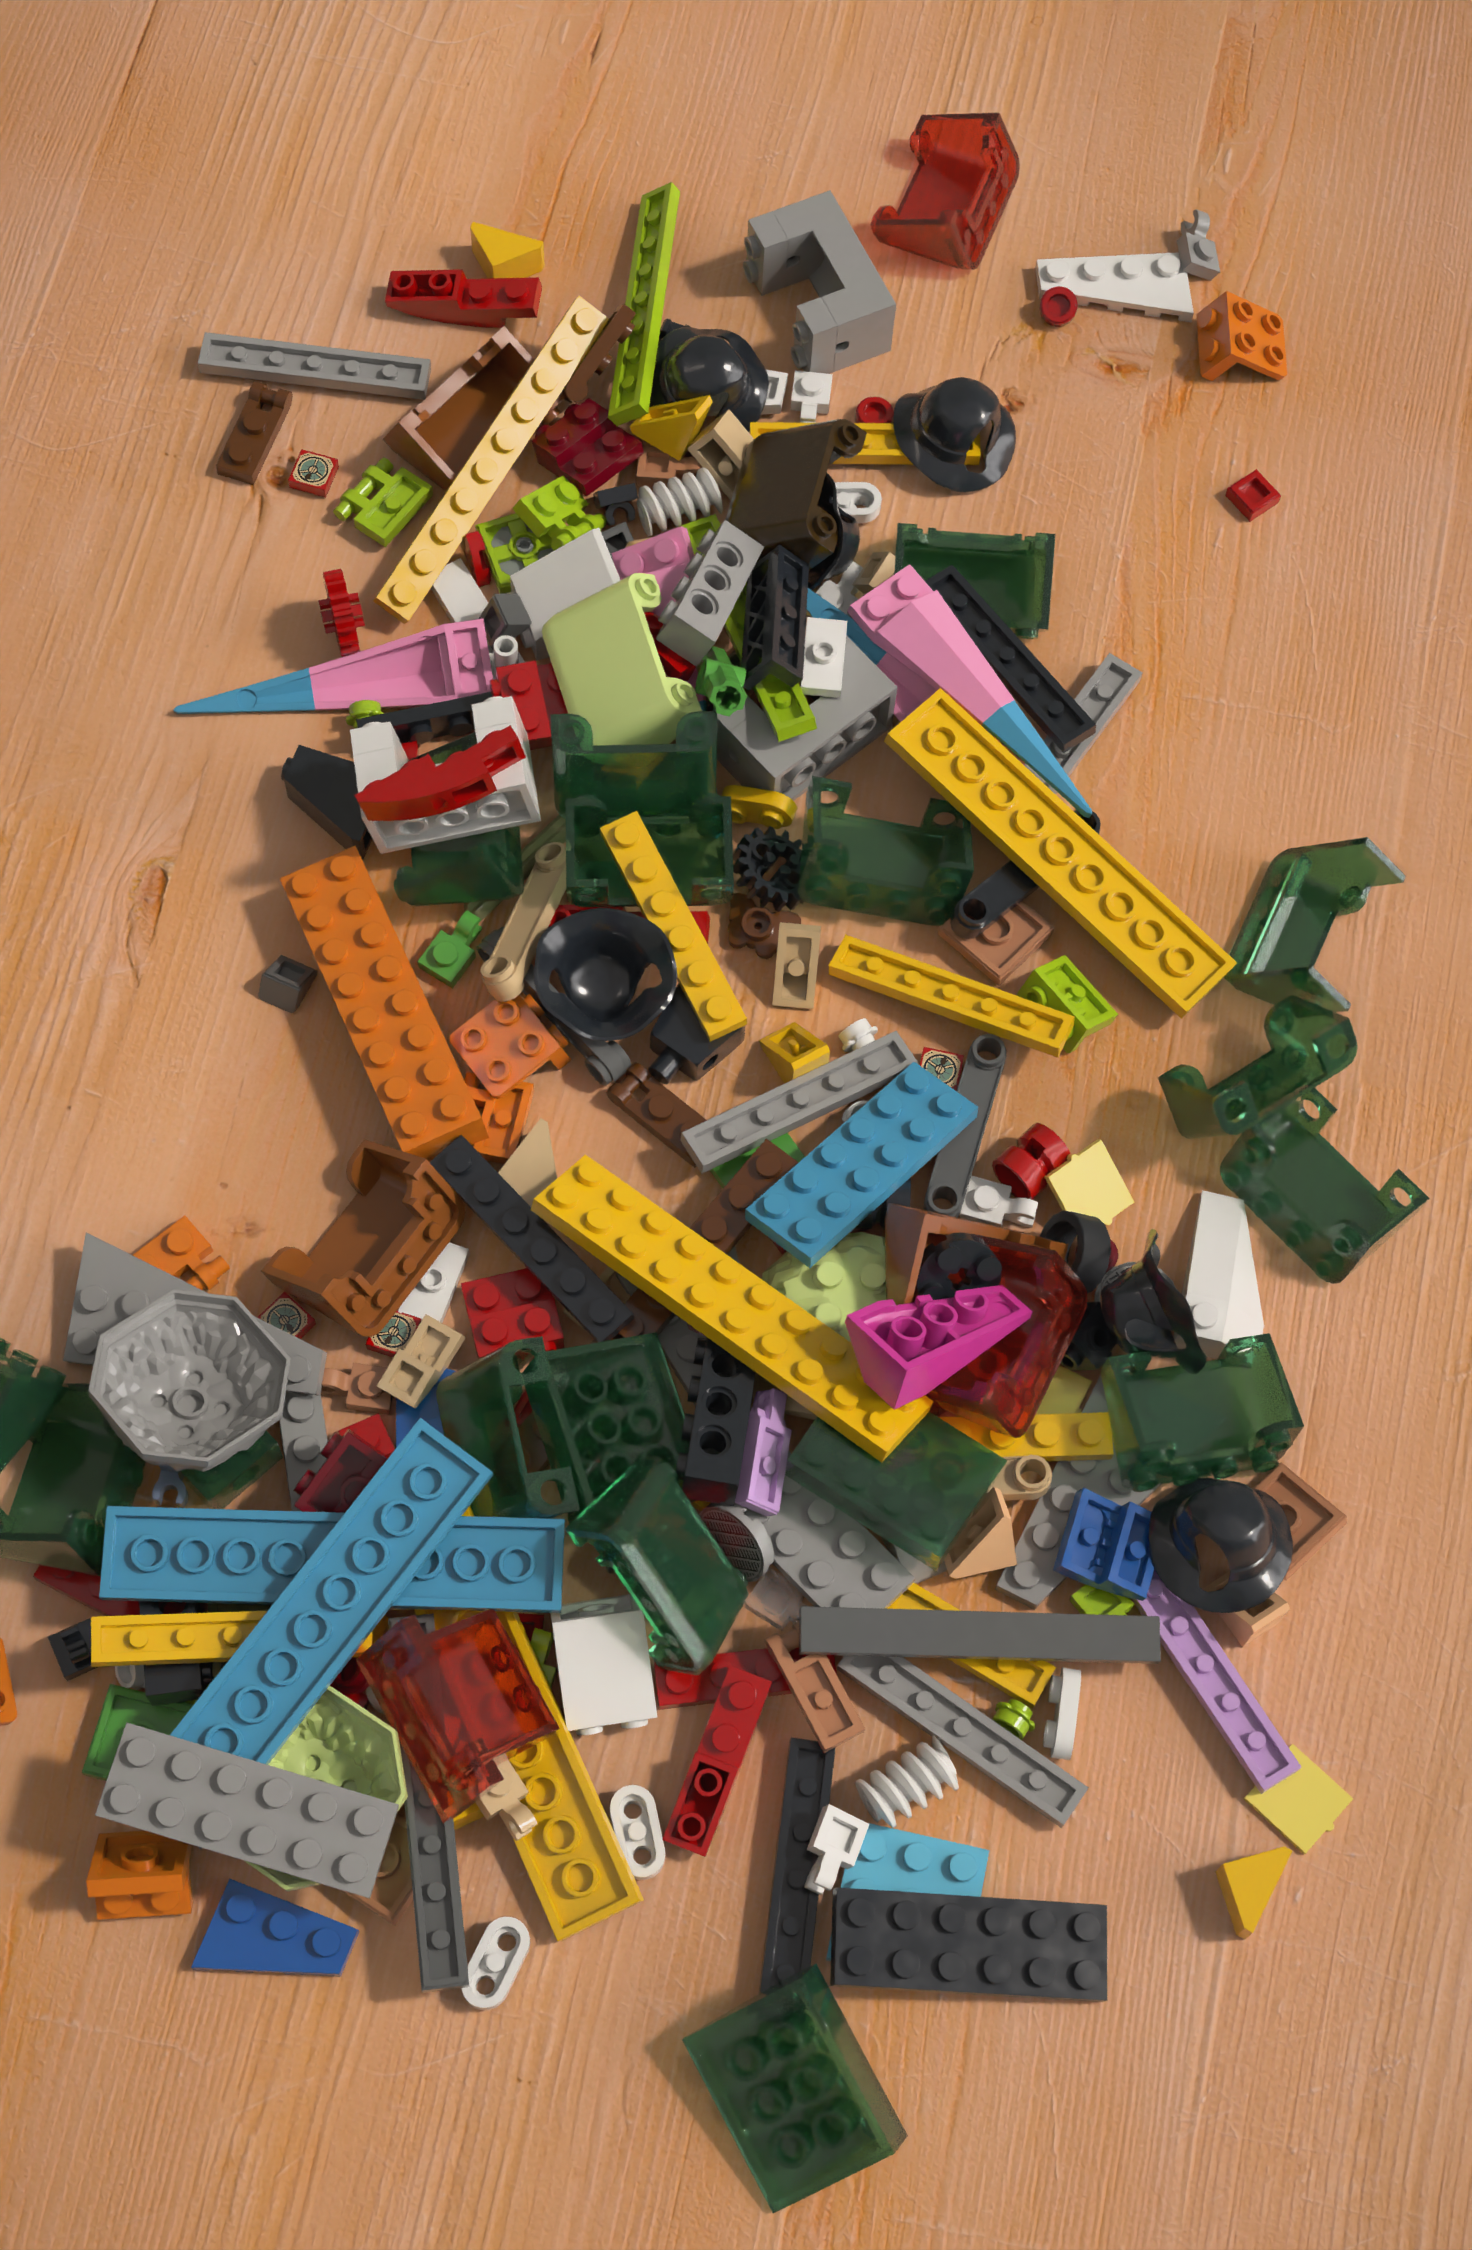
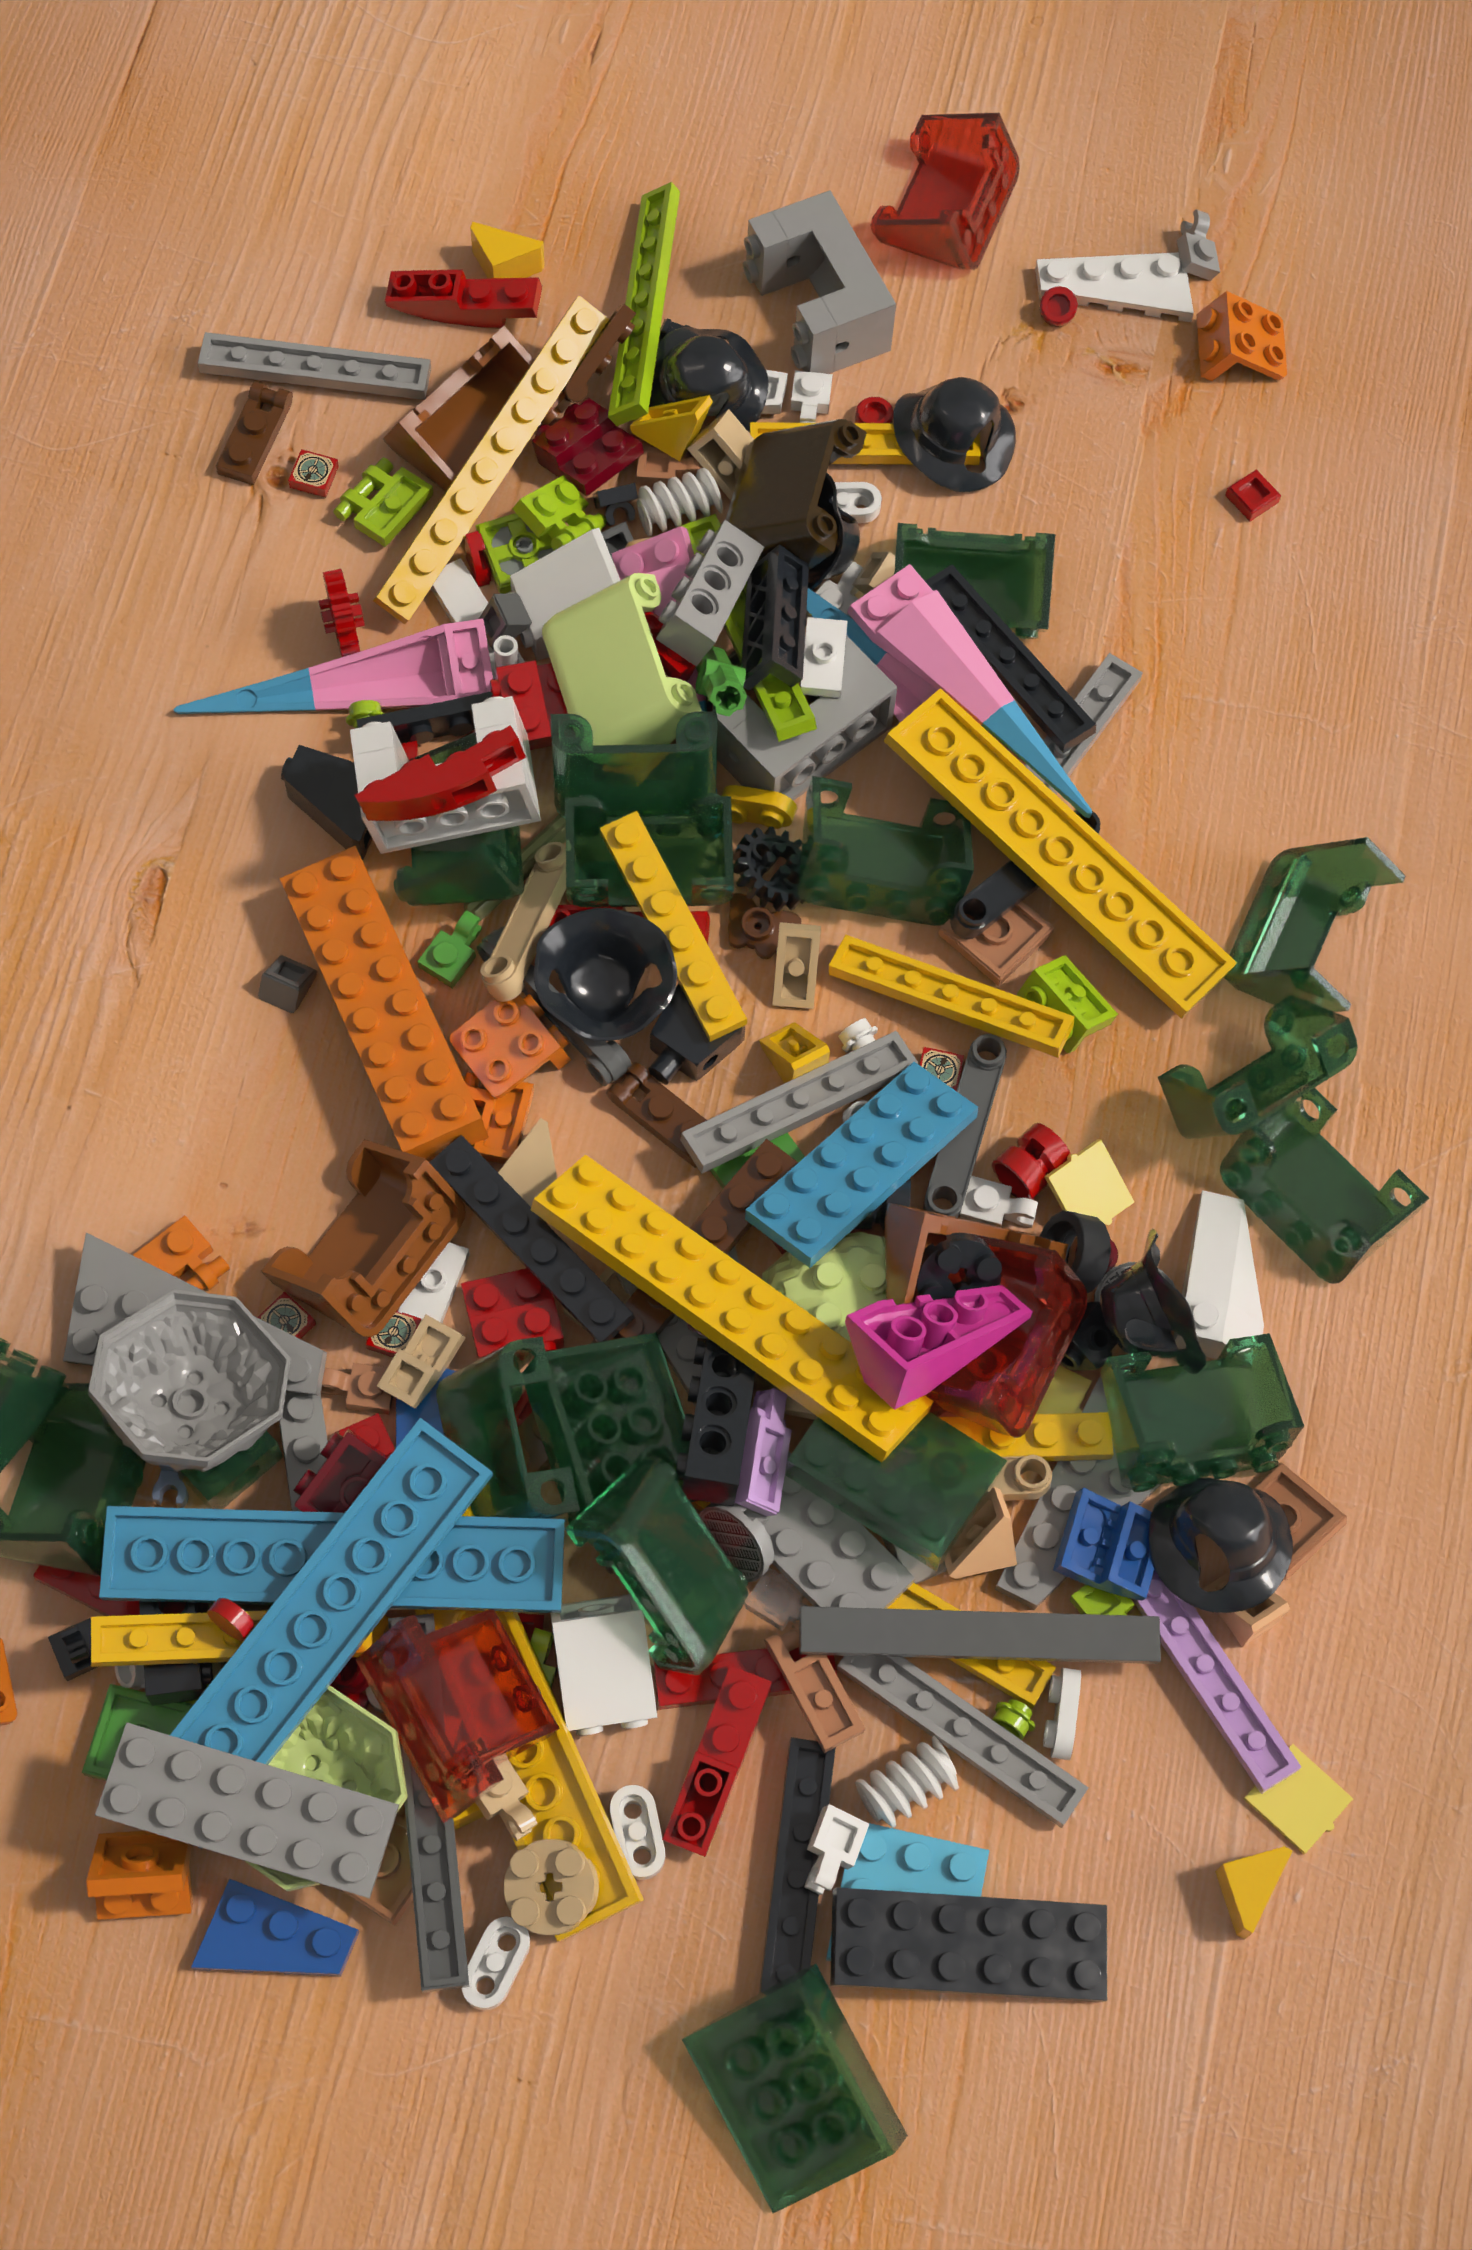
none -> red tile [207,1598,254,1641]
none -> tan plate [504,1839,599,1935]

